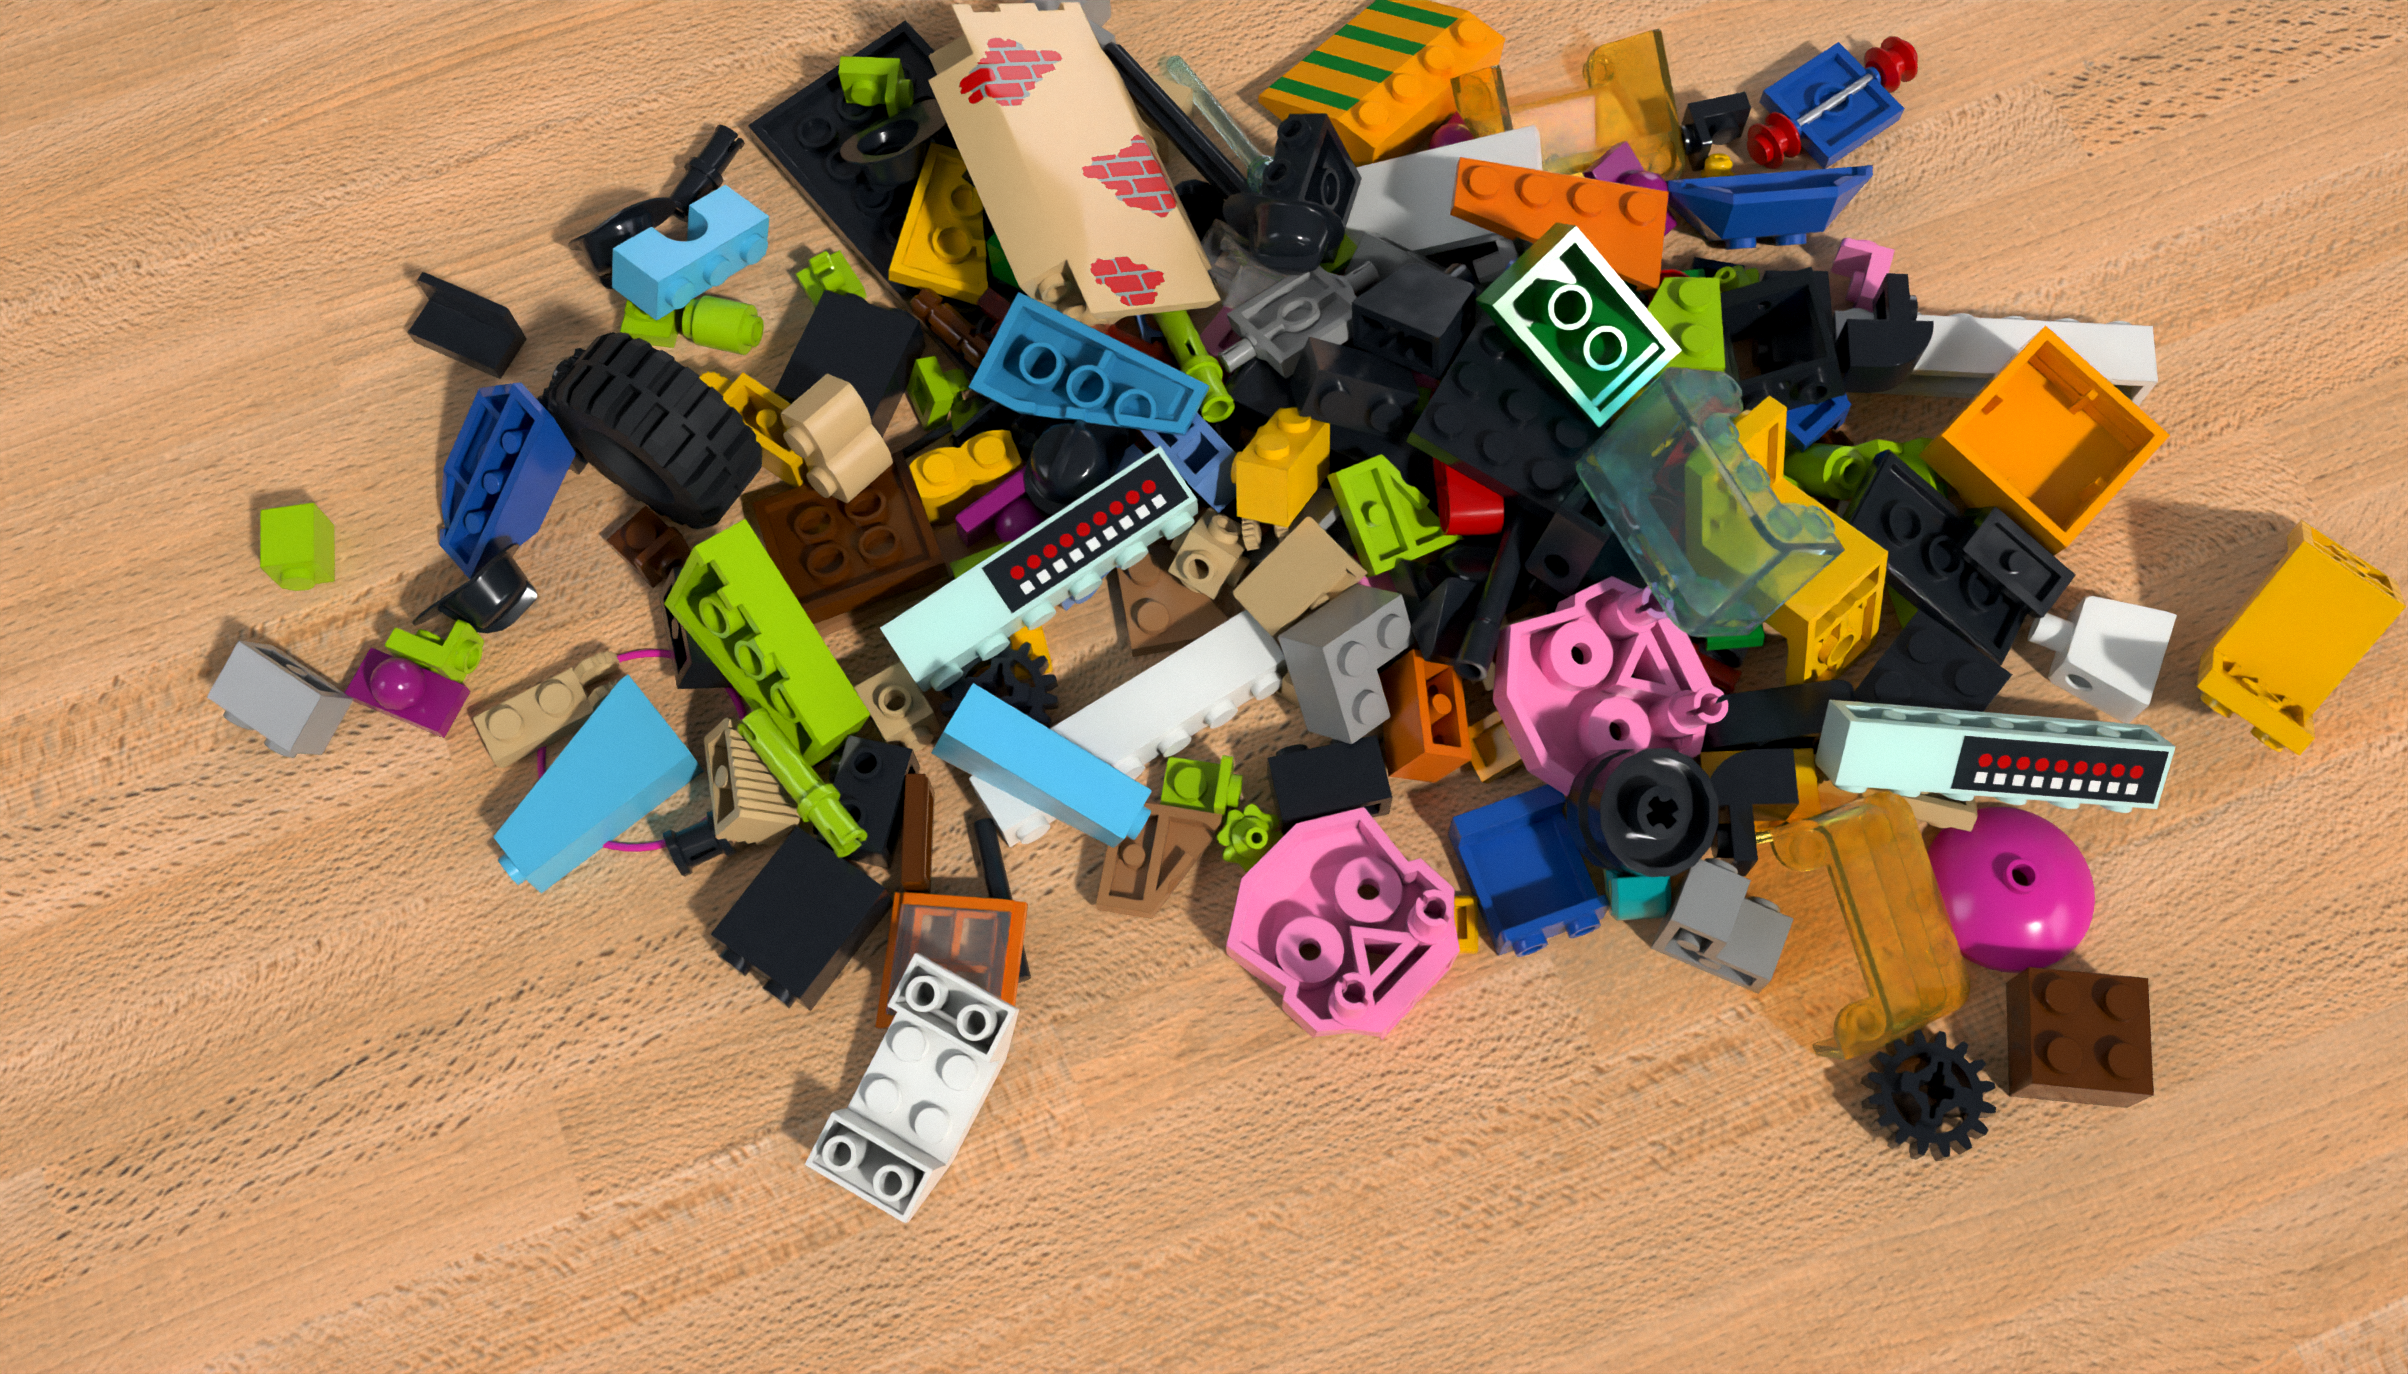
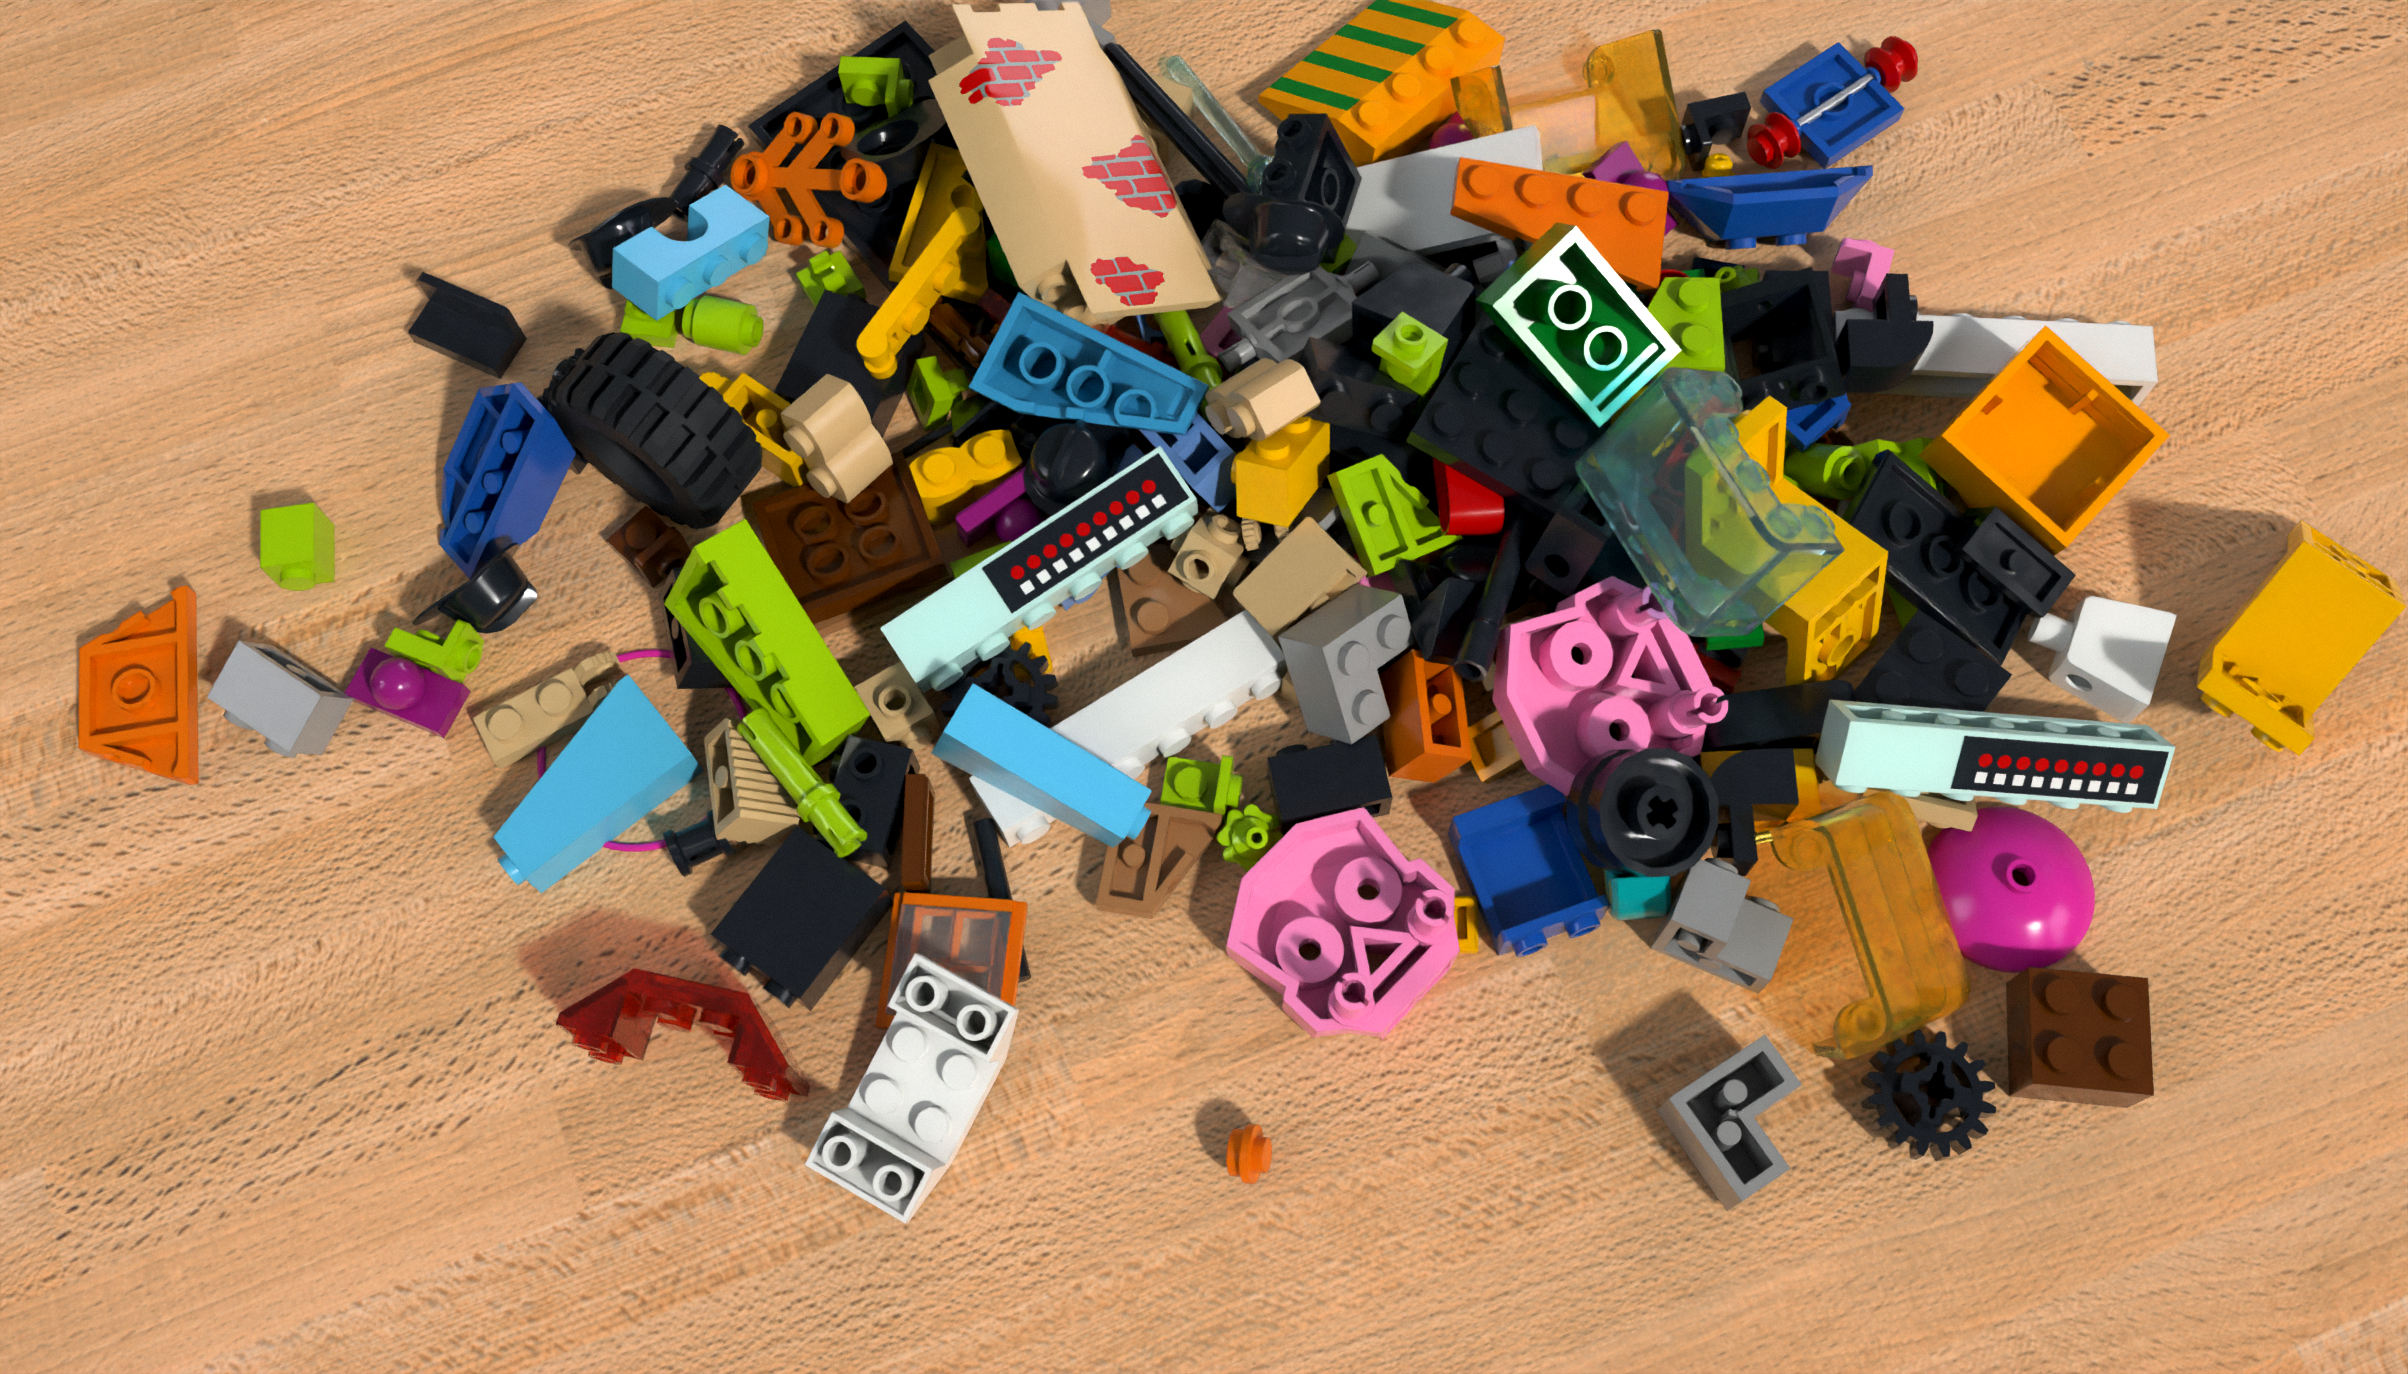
none -> orange wing [78,585,199,785]
none -> clear red slope [556,968,810,1102]
none -> orange plant [730,112,887,249]
none -> yellow plate [857,207,987,379]
none -> tan brick [1205,358,1321,441]
none -> orange plate [1226,1124,1272,1184]
none -> lime bracket [1371,311,1448,397]
none -> light grey brick [1657,1035,1802,1211]

